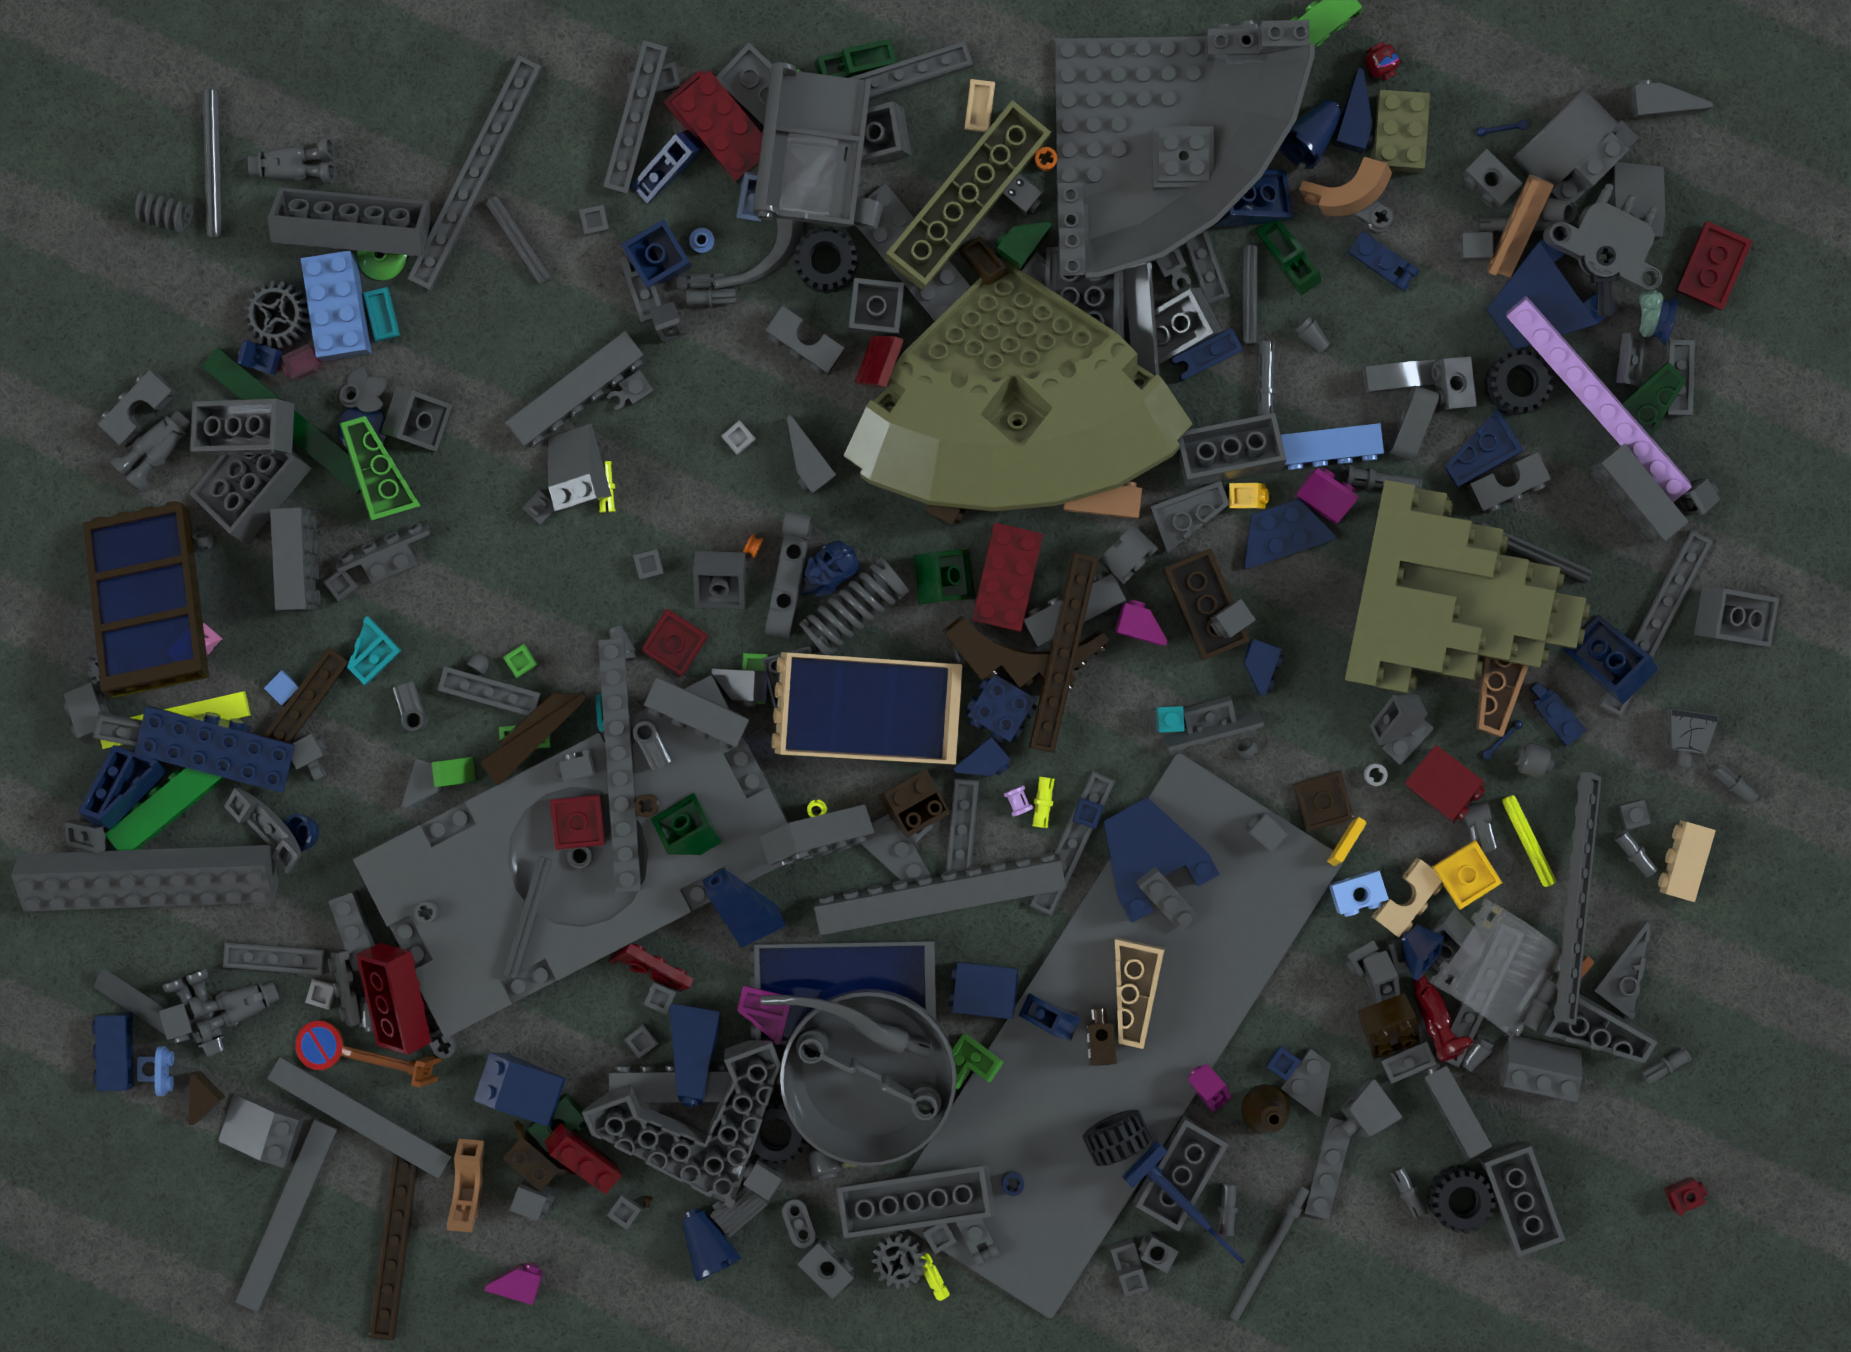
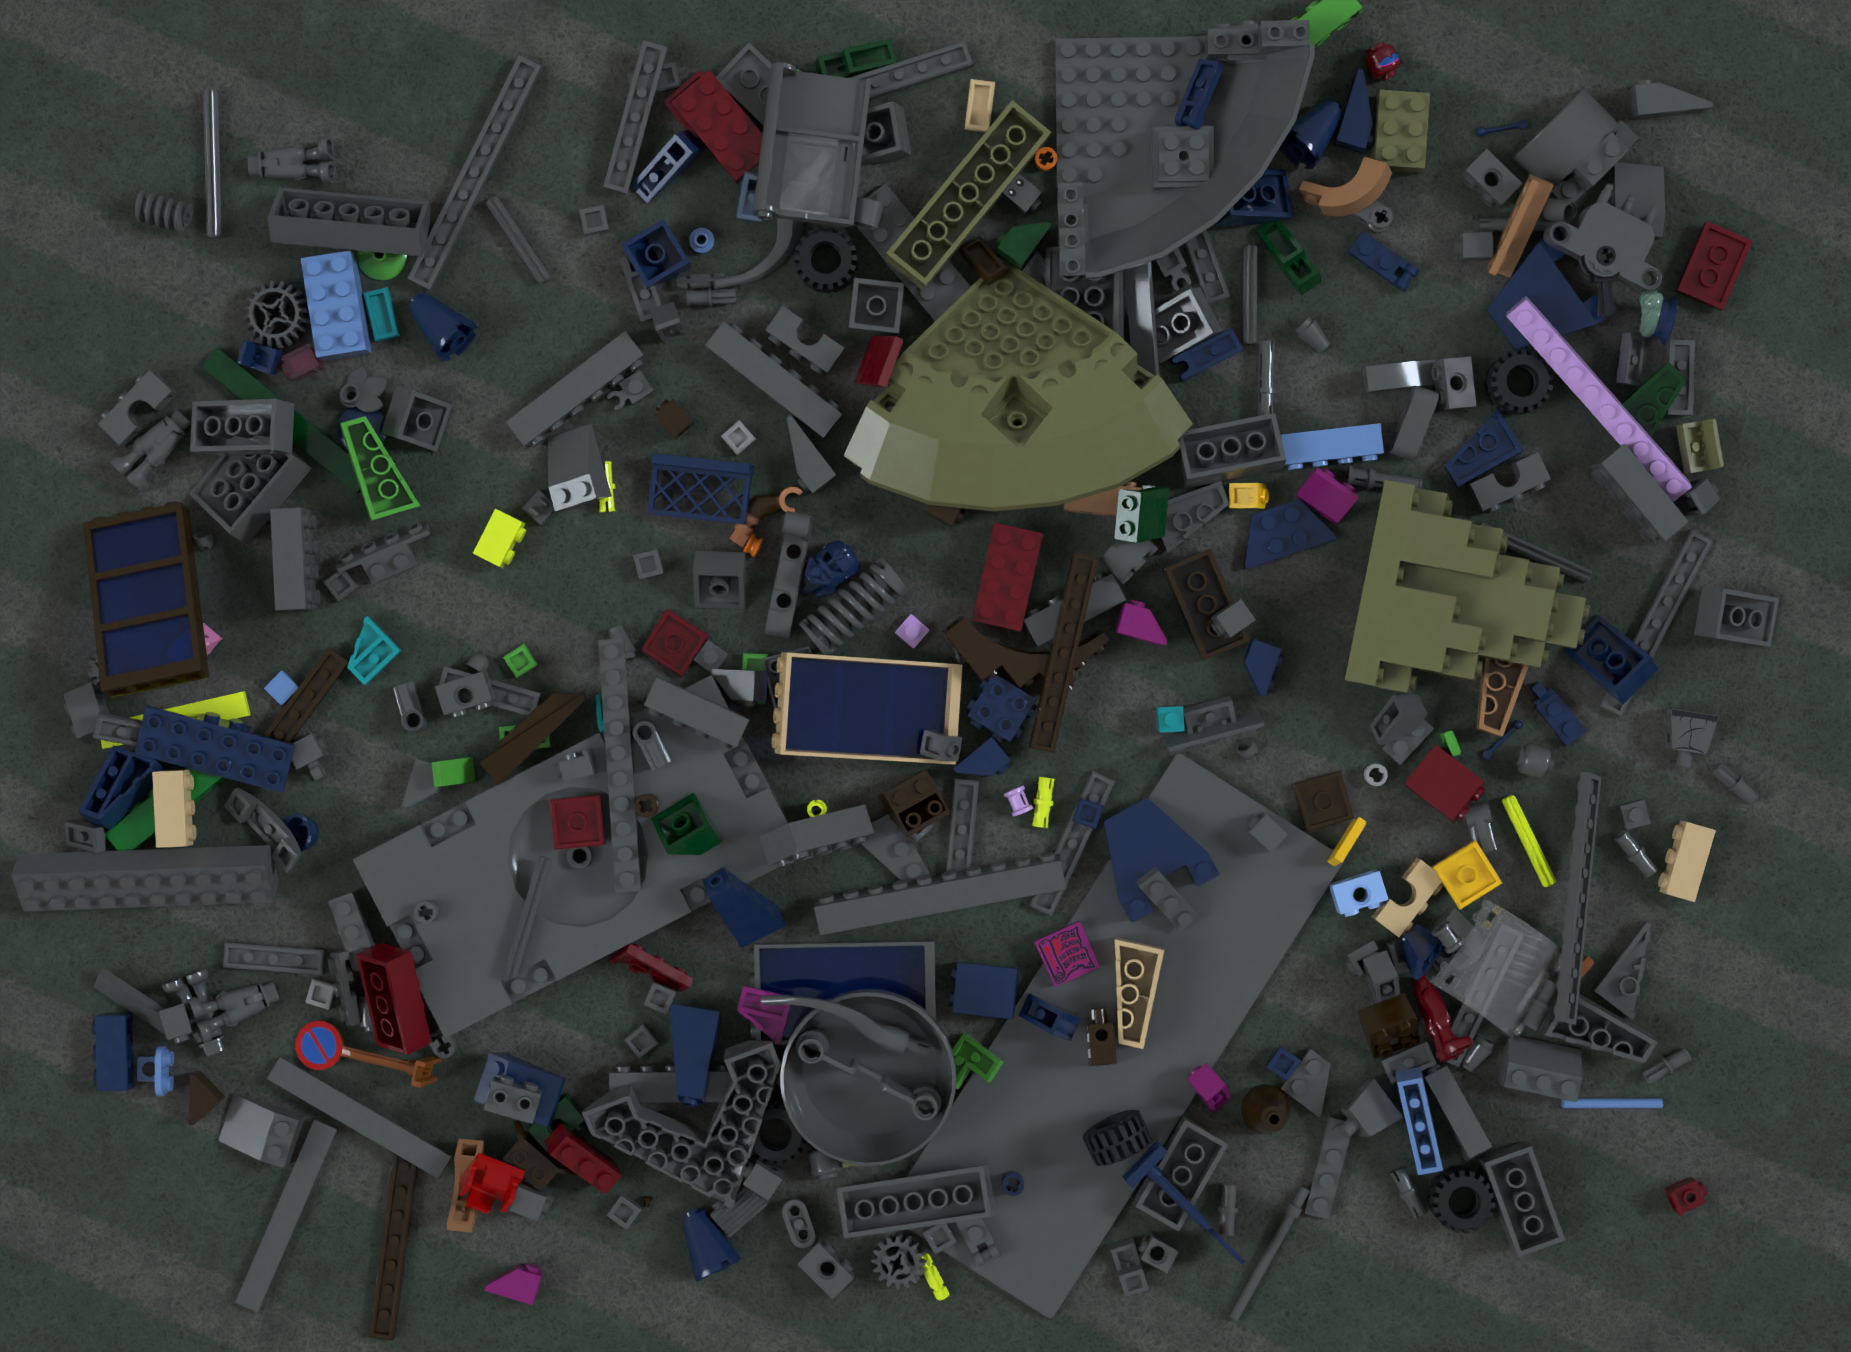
dark green slope [913,549,975,605] -> none
none -> tan brick [152,769,196,848]
none -> dark blue cone [410,293,478,361]
none -> dark grey brick [435,671,496,718]
none -> red panel [458,1153,525,1214]
none -> neon yellow brick [473,509,526,568]
none -> dark grey brick [483,1075,543,1124]
none -> dark blue fence [647,453,755,525]
none -> dark brown brick [654,399,694,440]
none -> dark grey plate [694,640,729,673]
none -> dark grey brick [705,321,843,440]
none -> piece [729,485,804,547]
none -> lavender plate [895,614,929,649]
none -> dark grey bracket [920,730,962,761]
none -> magenta tile [1034,921,1100,987]
none -> dark green panel [1114,484,1169,543]
none -> dark blue plate [1175,59,1224,129]
none -> medium blue brick [1396,1067,1443,1175]
none -> dark grey bush [1431,920,1465,954]
none -> bright green tile [1439,730,1461,757]
none -> medium blue bar [1562,1098,1663,1108]
none -> olive bracket [1676,418,1724,474]

